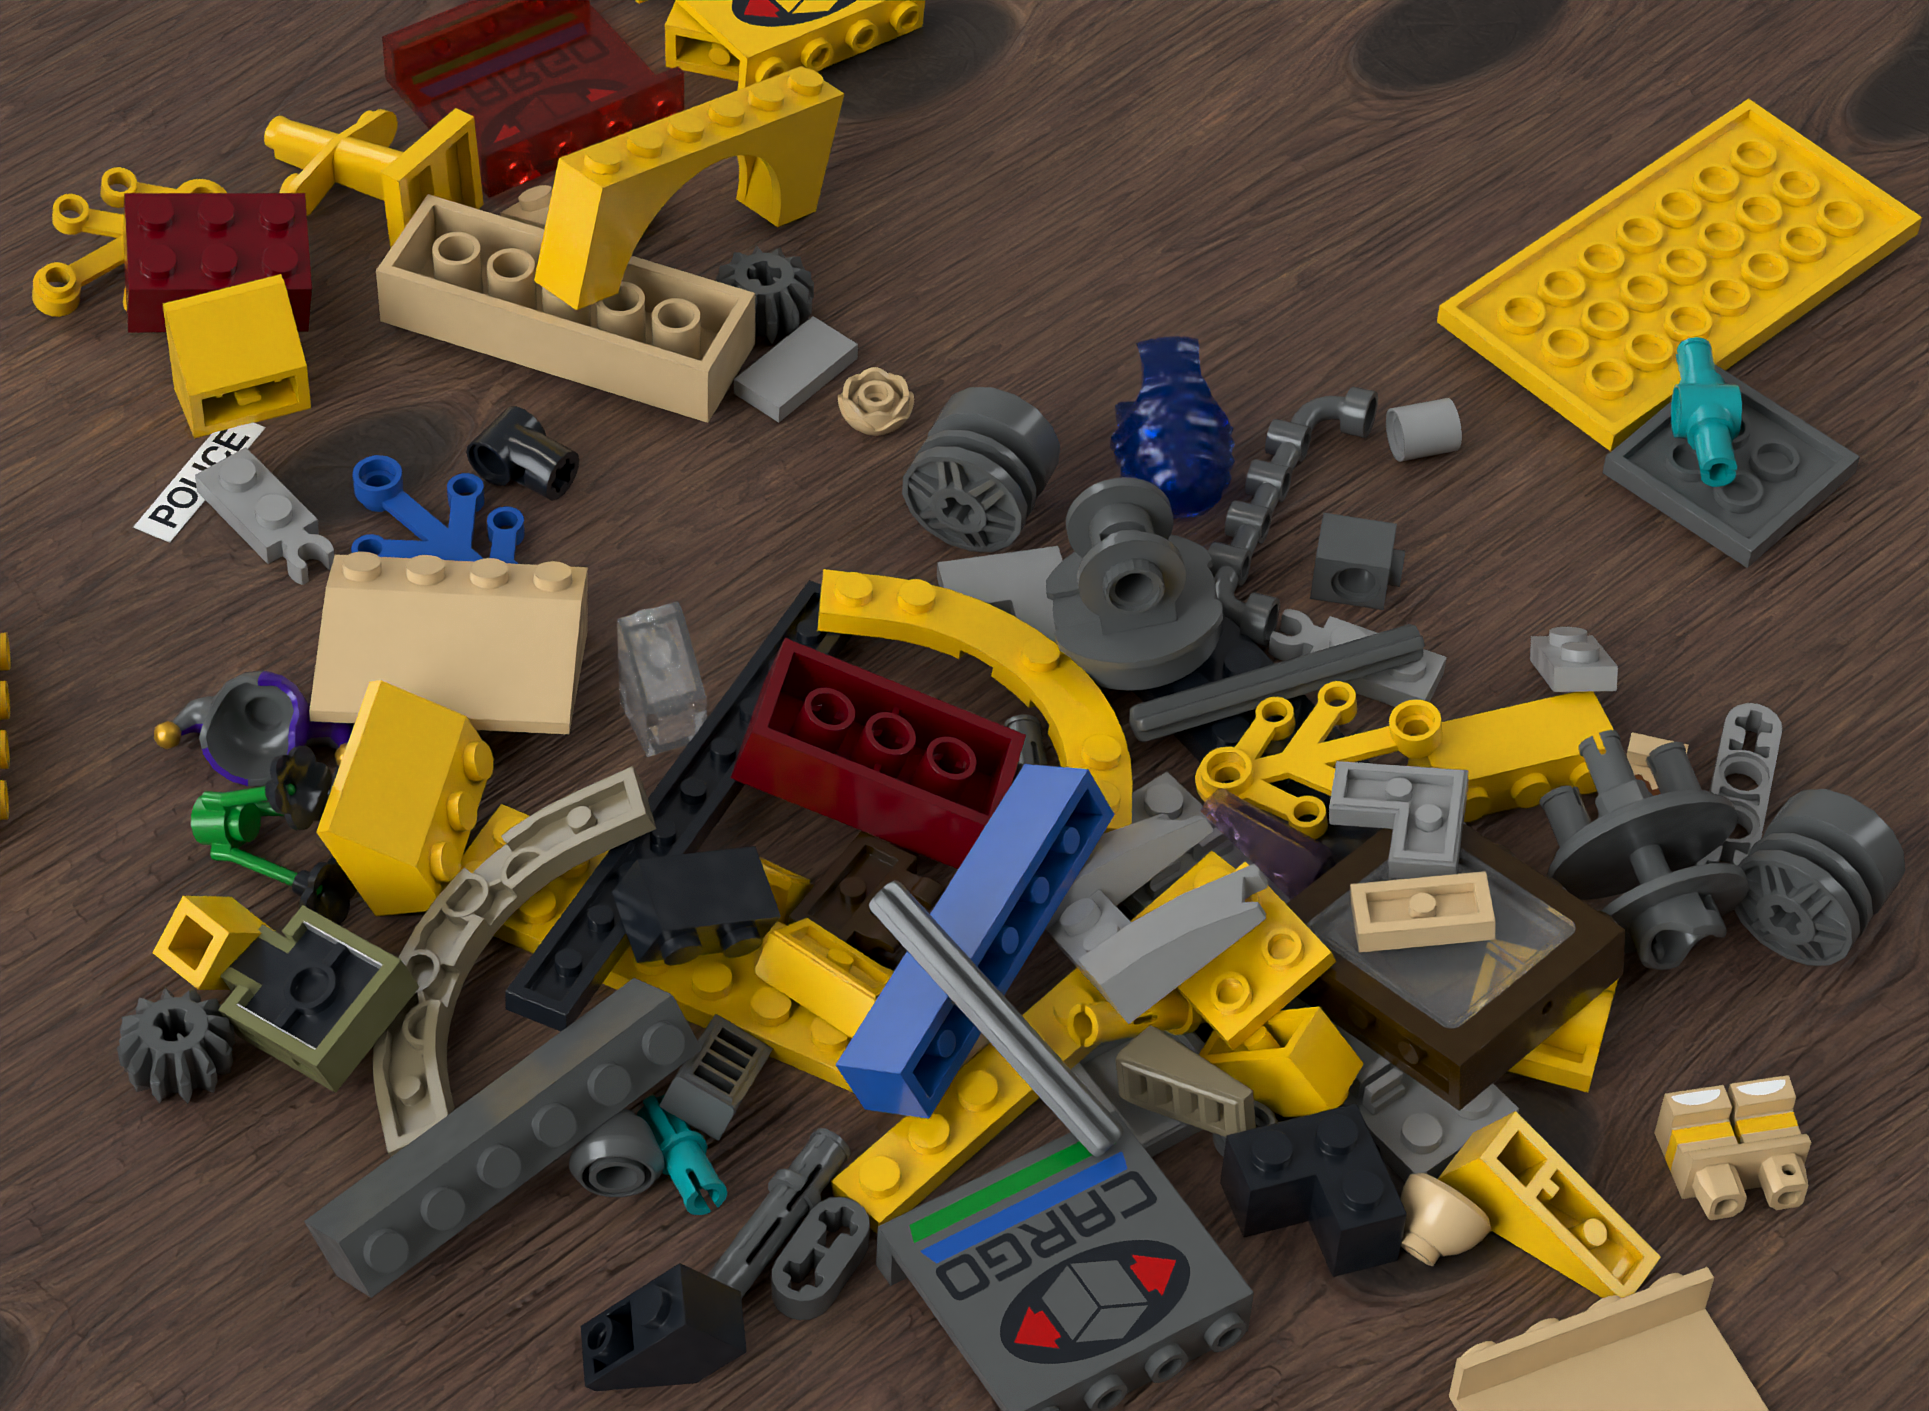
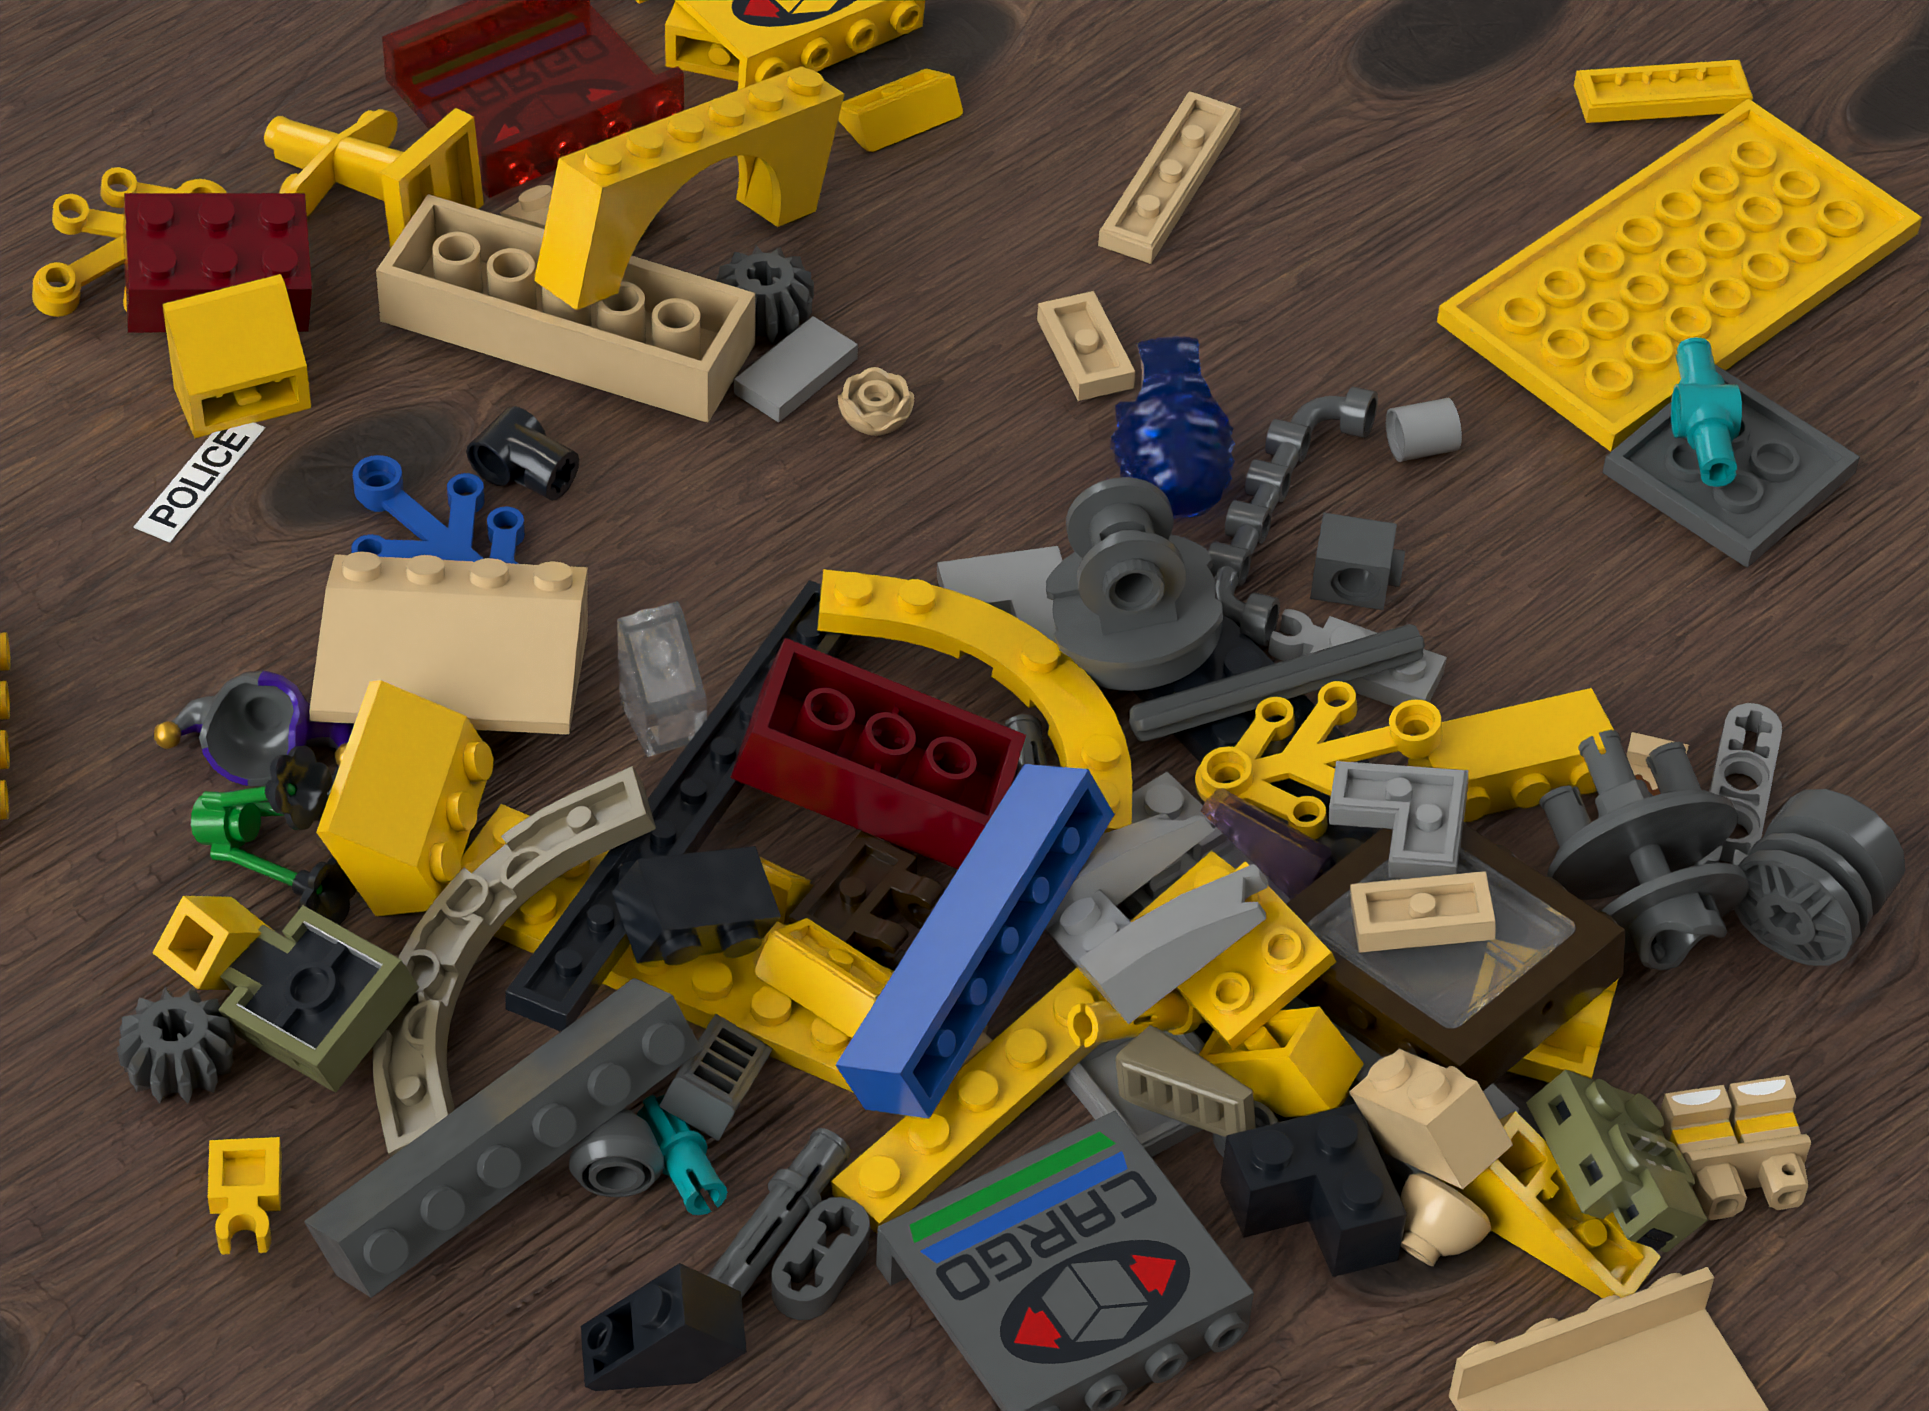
light grey plate [195,447,334,585] -> none
axle [869,880,1124,1157] -> none
dark grey wheel [902,387,1060,552] -> none
light grey plate [1530,627,1618,692] -> none
none -> yellow plate [208,1137,282,1255]
none -> yellow slope [838,68,963,152]
none -> tan plate [1037,291,1135,401]
none -> tan tile [1098,91,1241,264]
none -> tan brick [1349,1049,1513,1189]
none -> olive piece [1526,1070,1708,1253]
none -> yellow plate [1574,60,1753,123]

